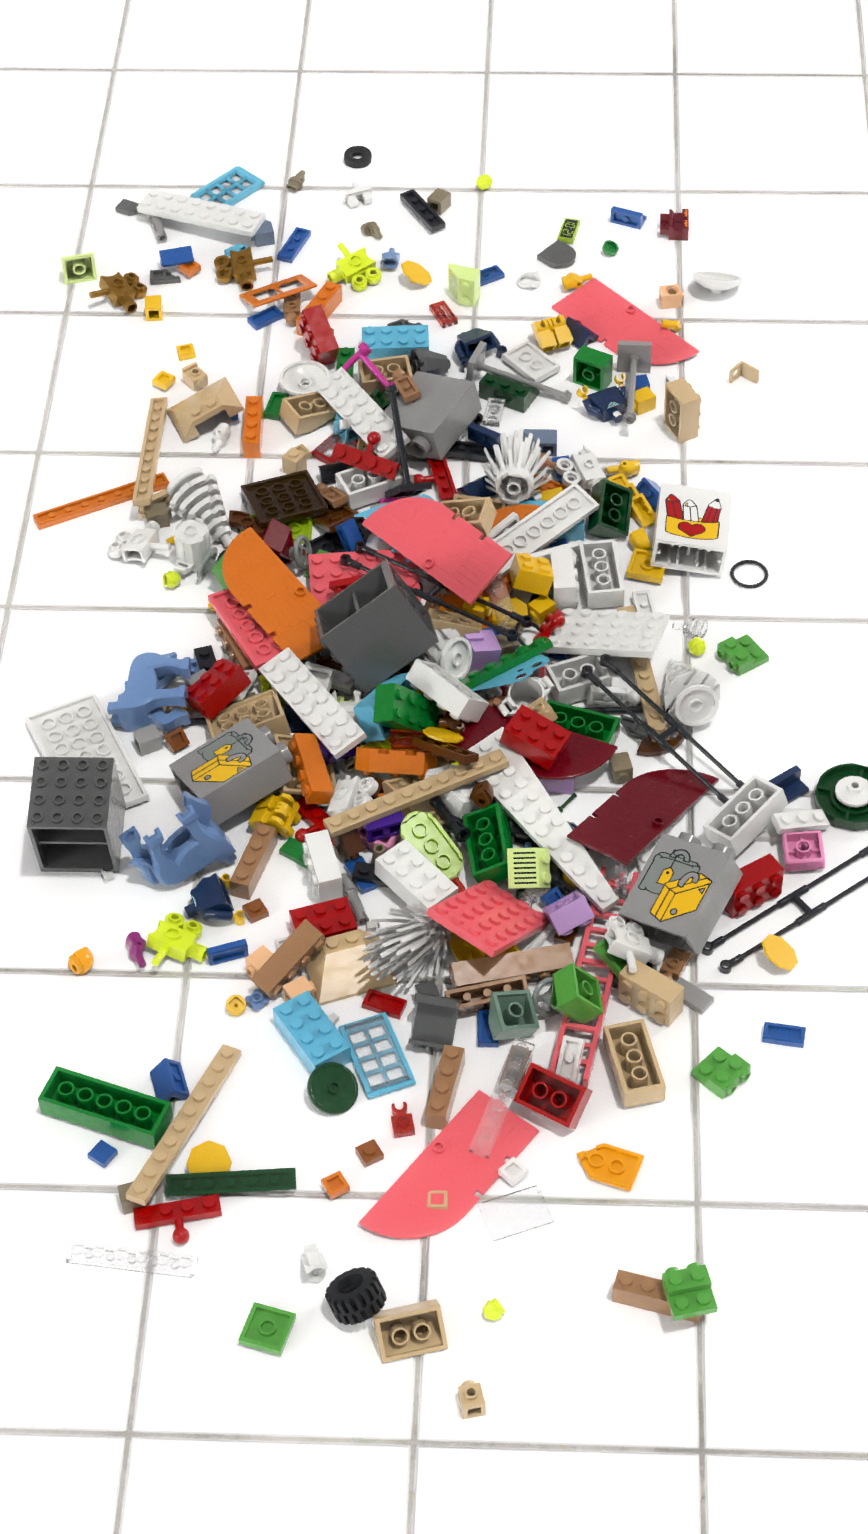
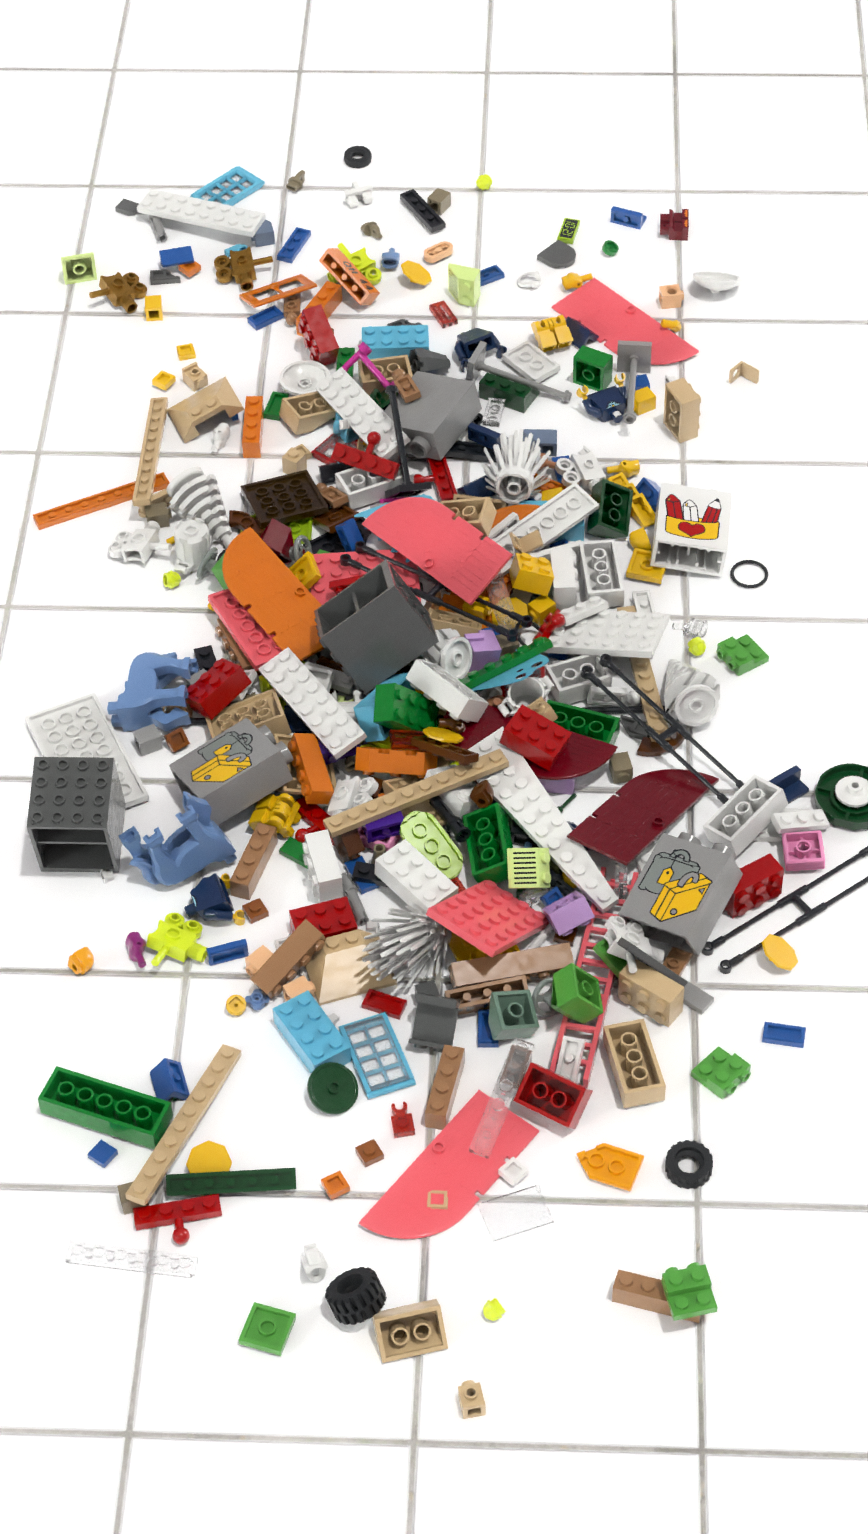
none -> yellow plate [289,551,321,589]
none -> orange brick [319,248,380,305]
none -> light nougat plate [424,241,453,263]
none -> tan bracket [509,530,543,554]
none -> white plate [559,596,609,626]
none -> dark grey tile [617,937,688,987]
none -> black tyre [665,1140,713,1189]

